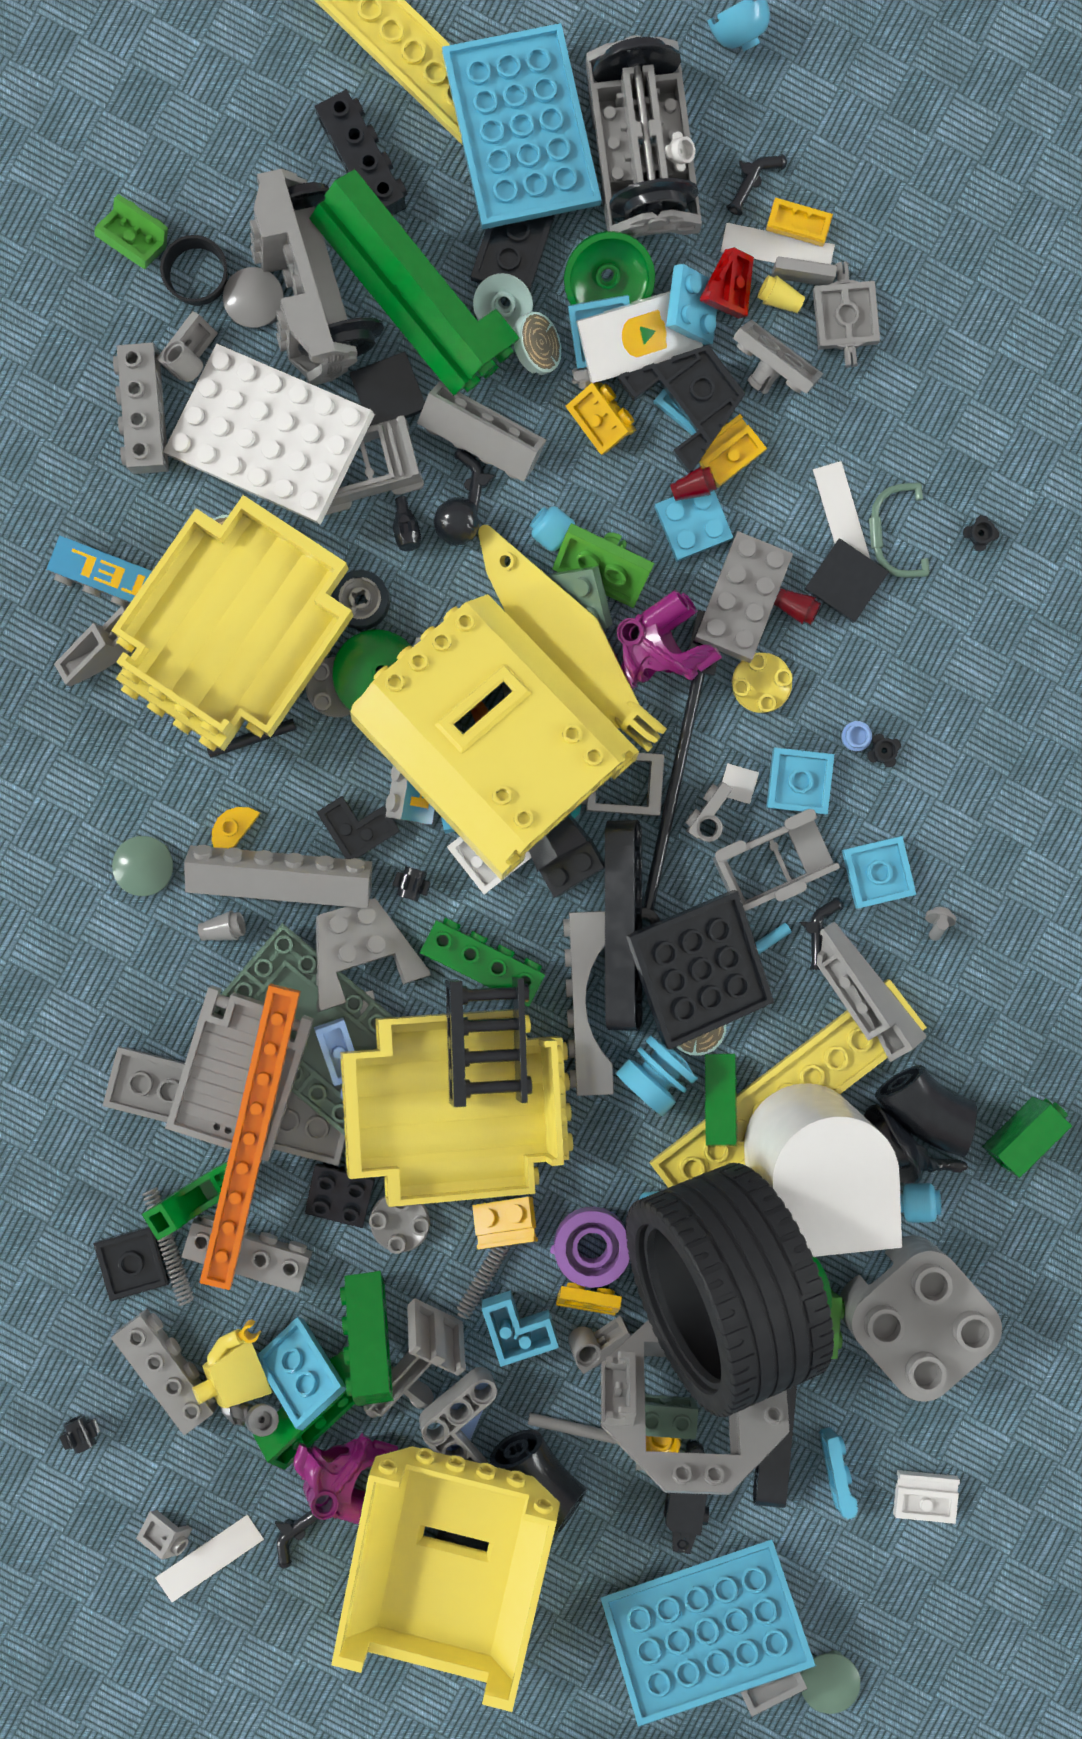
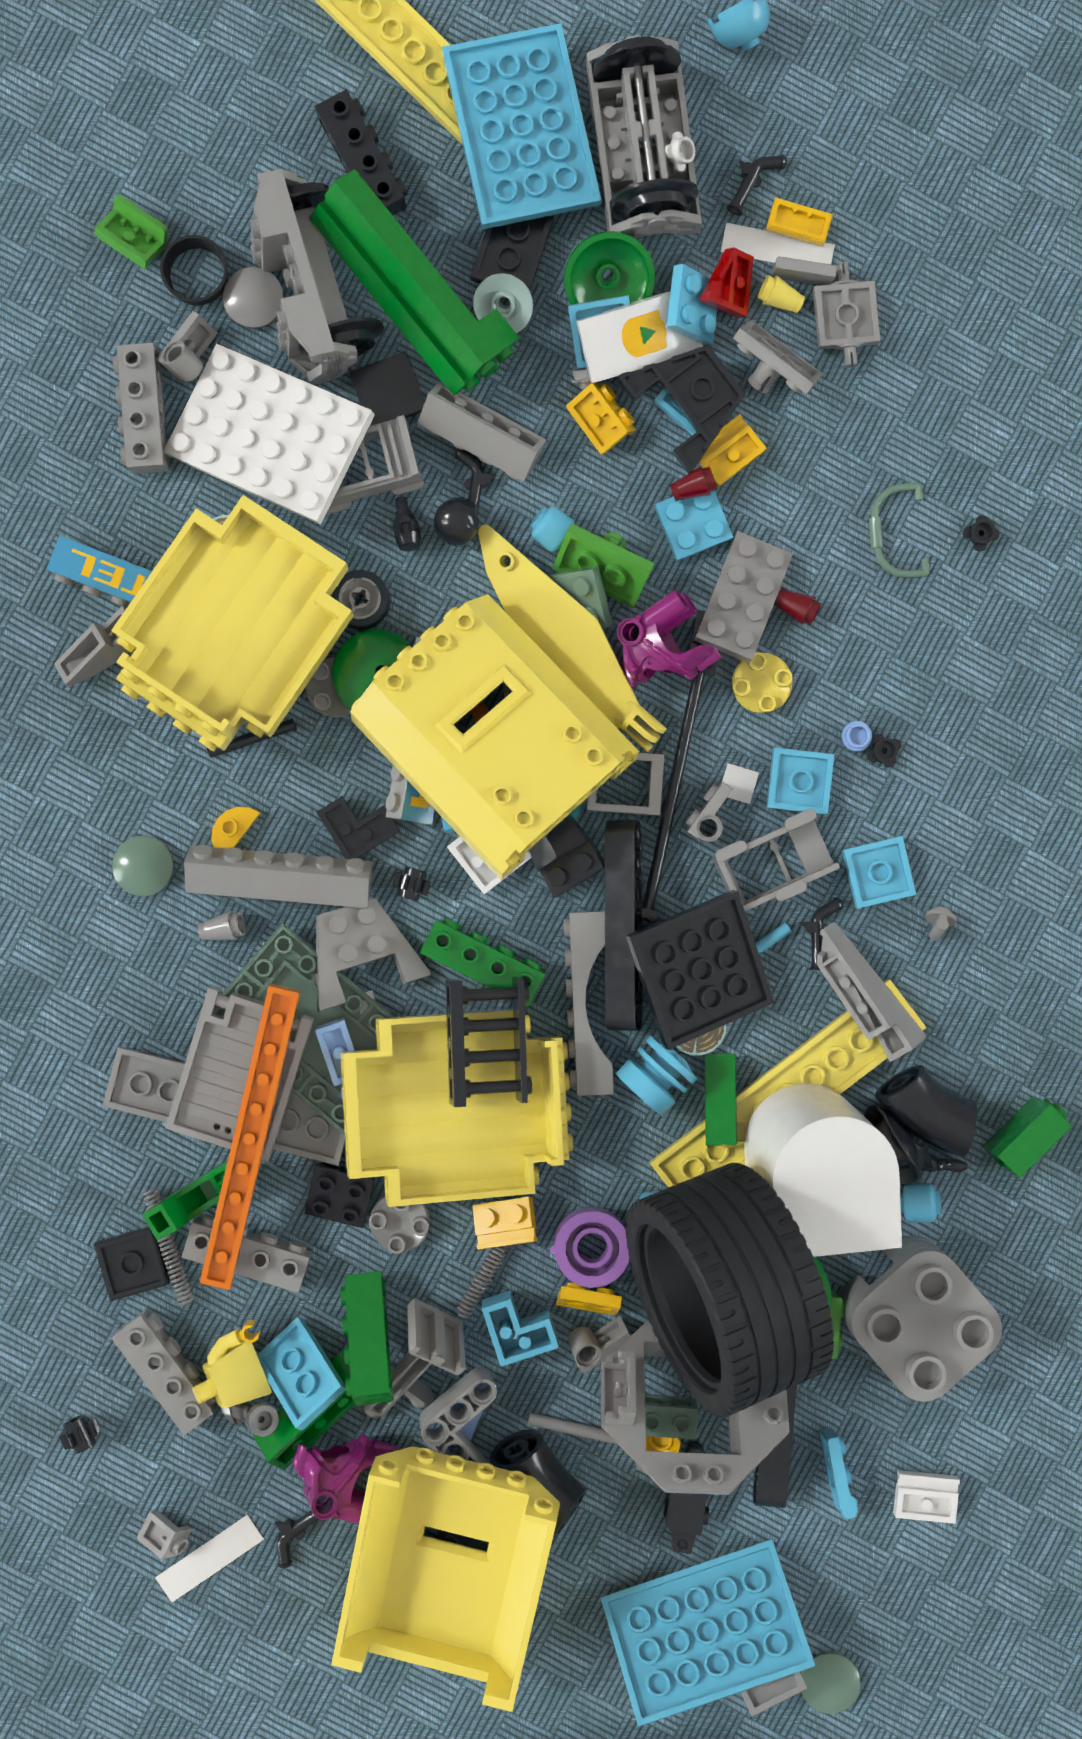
tile [513,312,562,375] -> none
black tile [804,538,889,623] -> none
white sticker [813,461,870,558] -> none

